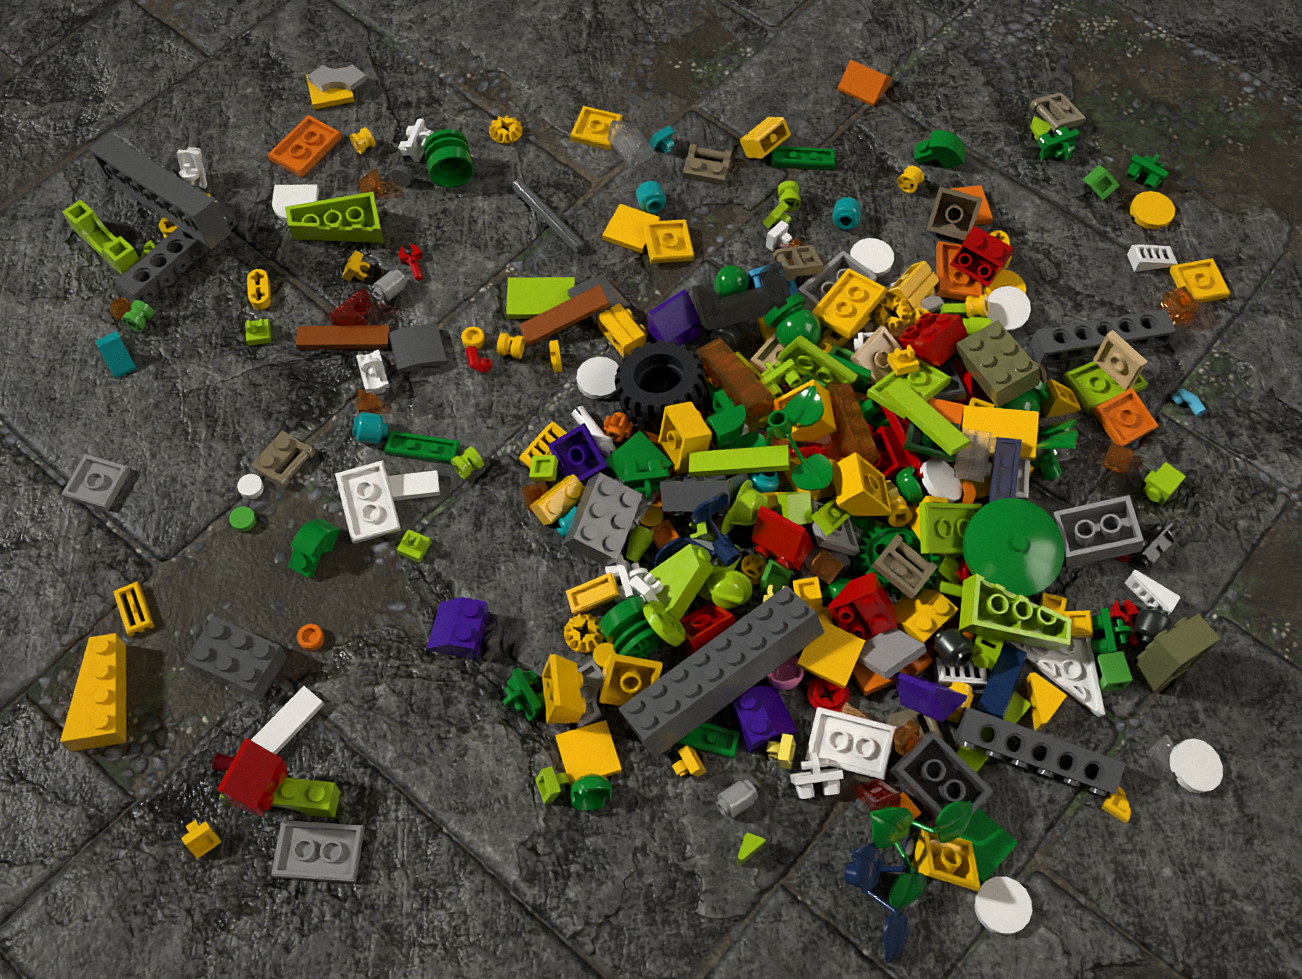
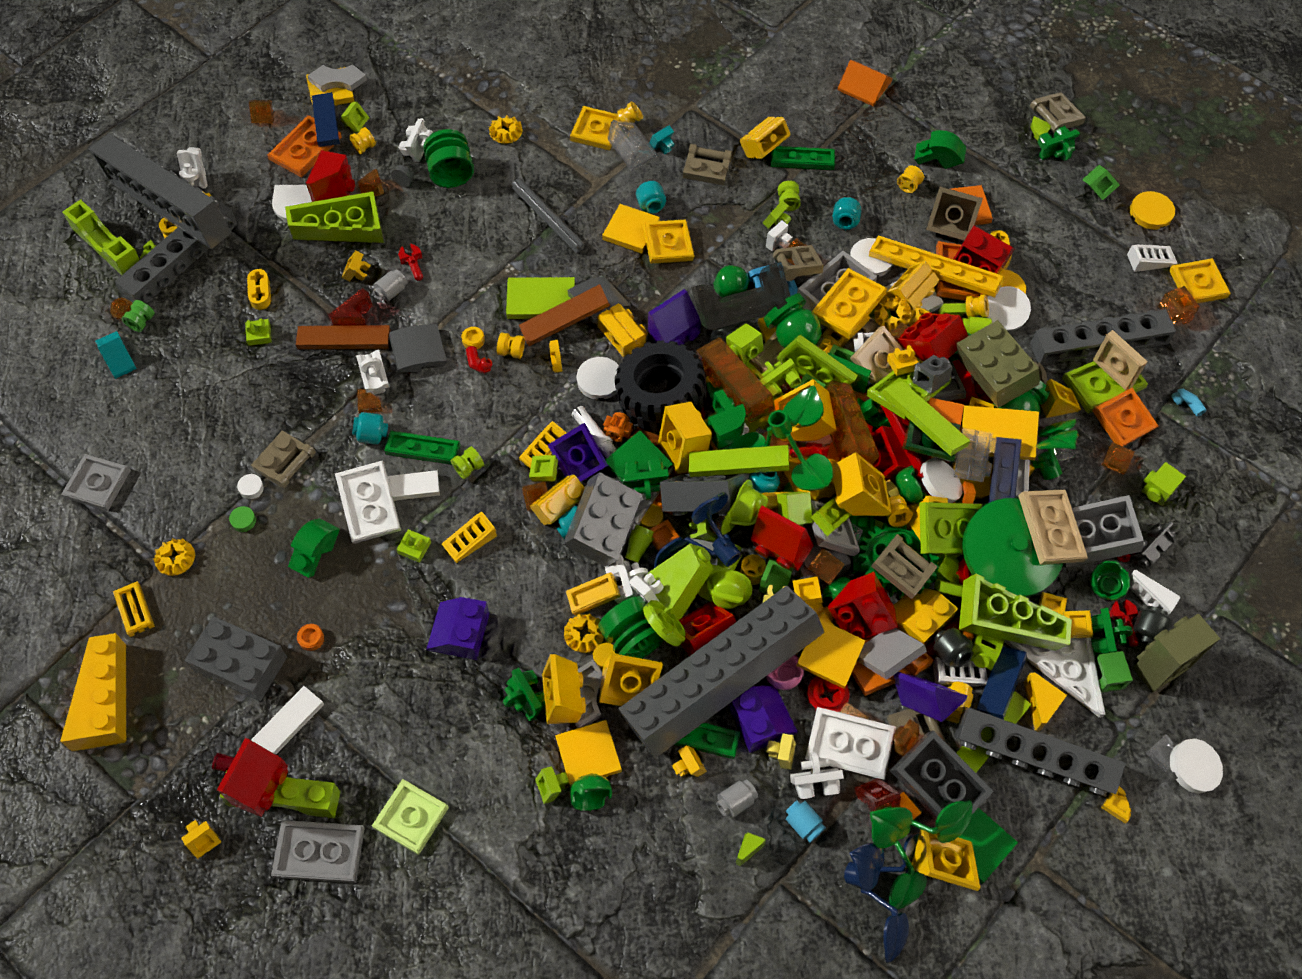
white tile [974,877,1032,935] -> none
green hips [1126,153,1169,191] -> none
none -> yellow gear [153,538,195,576]
none -> clear orange tile [249,100,274,123]
none -> red slope [306,150,355,202]
none -> dark blue tile [311,92,340,147]
none -> lime tile [340,101,370,132]
none -> yellowish green tile [372,779,449,855]
none -> yellow slope [442,512,497,563]
none -> yellow wheel [617,101,643,129]
none -> lime brick [726,323,764,365]
none -> medium azure brick [785,800,826,843]
none -> yellow tile [869,235,1004,297]
none -> dark grey brick [913,355,952,394]
none -> tan tile [1018,490,1088,565]
none -> green hair [1090,561,1130,601]

